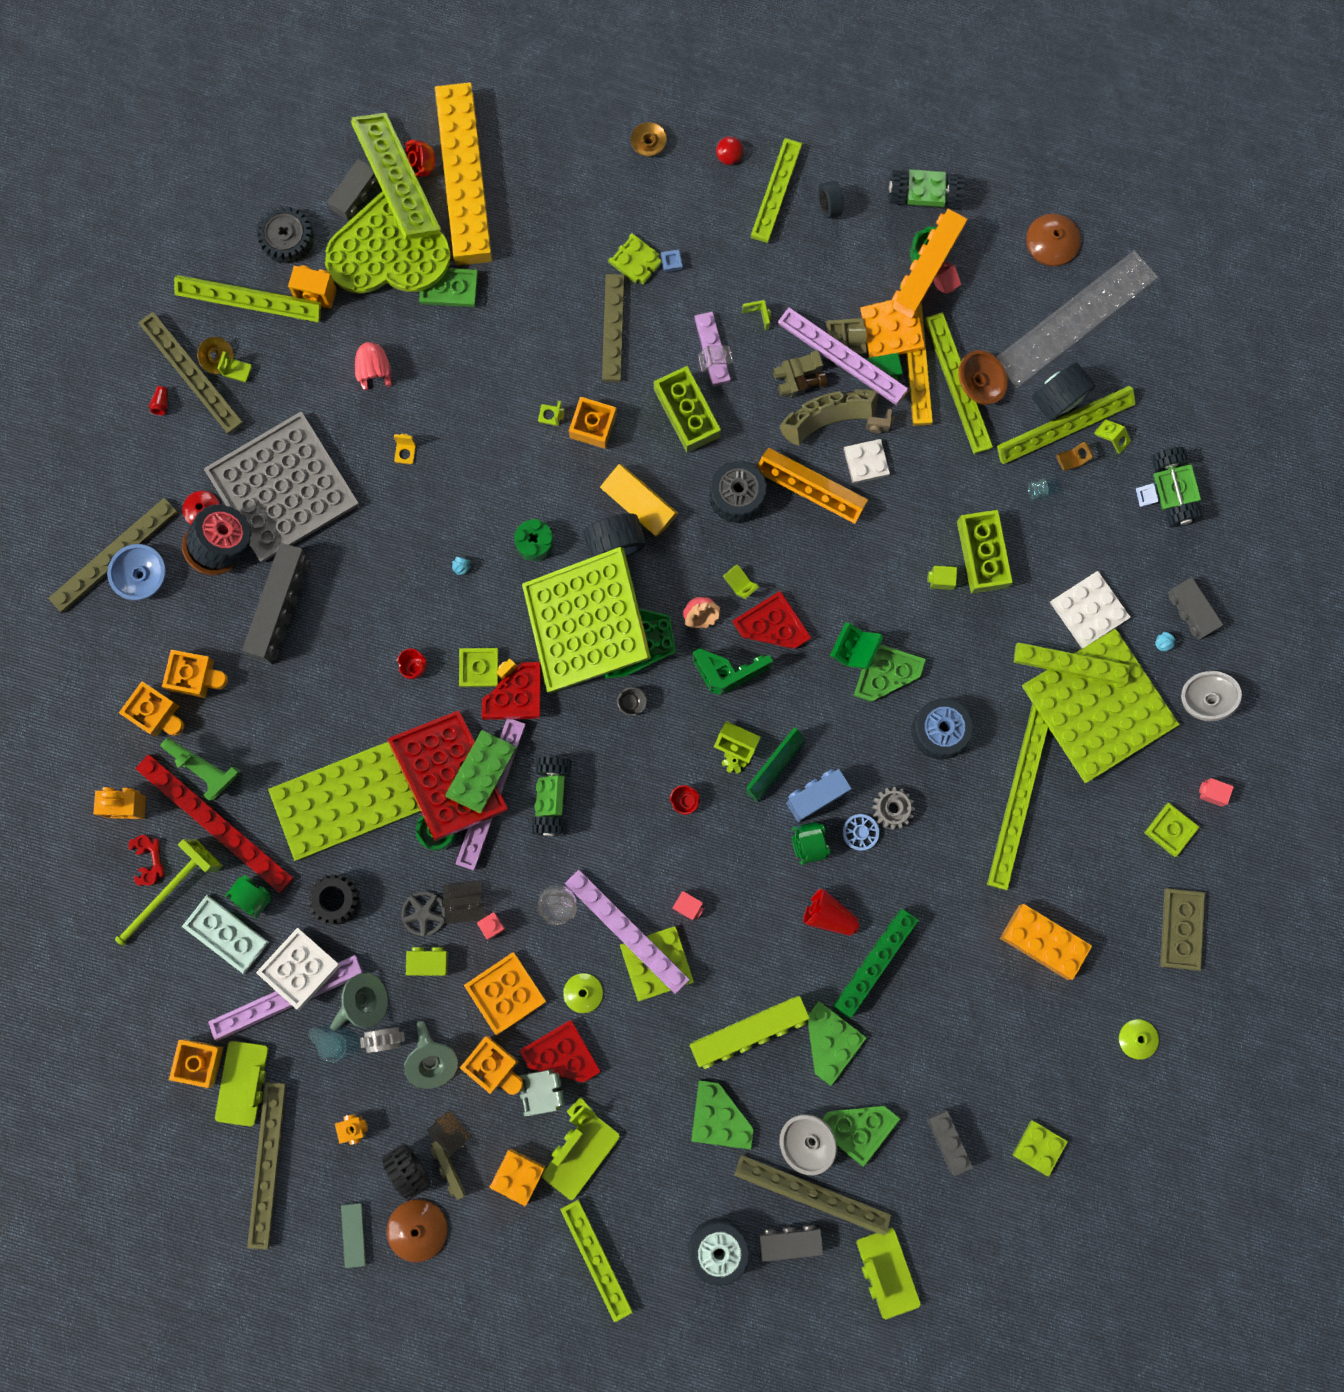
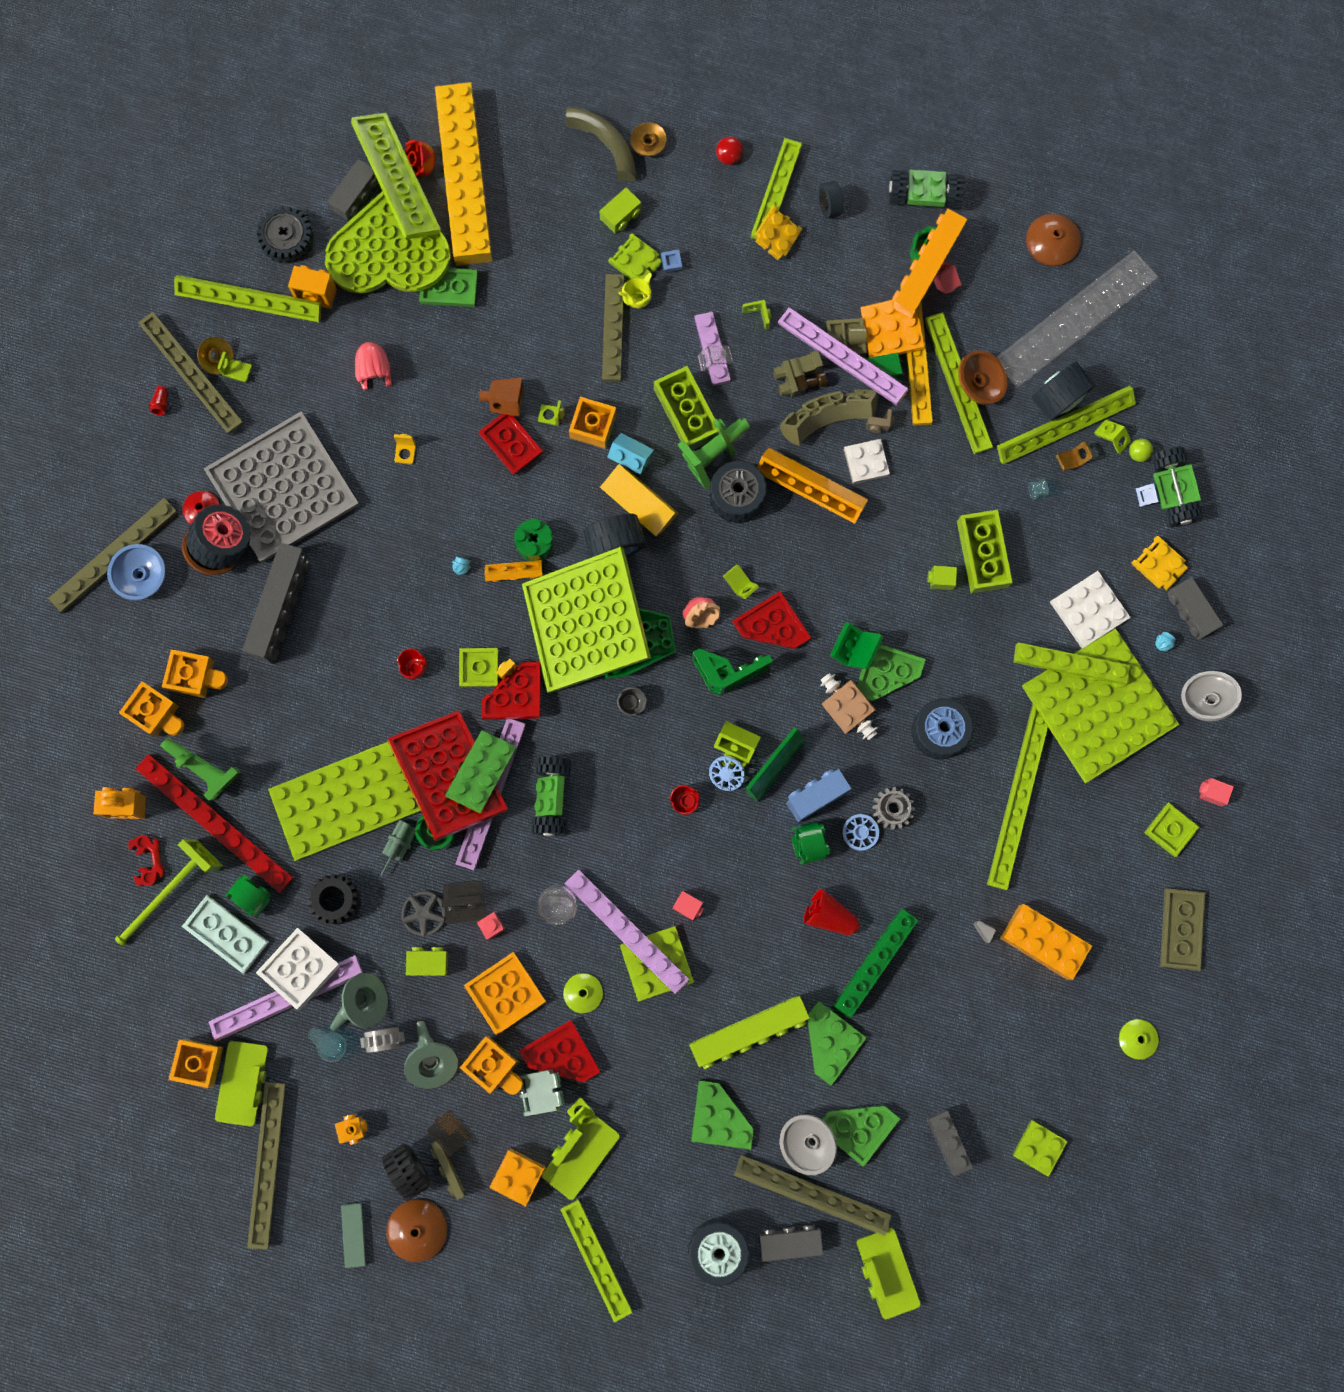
none -> sand green piece [380,820,416,876]
none -> red plate [478,414,543,476]
none -> dark orange torso [479,378,524,416]
none -> light orange plate [485,560,542,582]
none -> olive brick [566,106,636,182]
none -> lime brick [599,188,641,233]
none -> medium azure brick [607,433,654,474]
none -> neon yellow hair [619,273,652,309]
none -> bright green piece [677,419,750,490]
none -> light blue wheel [709,756,745,791]
none -> yellow plate [755,205,802,260]
none -> medium nougat plate [820,673,878,740]
none -> light grey slope [973,921,996,943]
none -> lime piece [1129,439,1153,462]
none -> yellow plate [1132,536,1188,590]

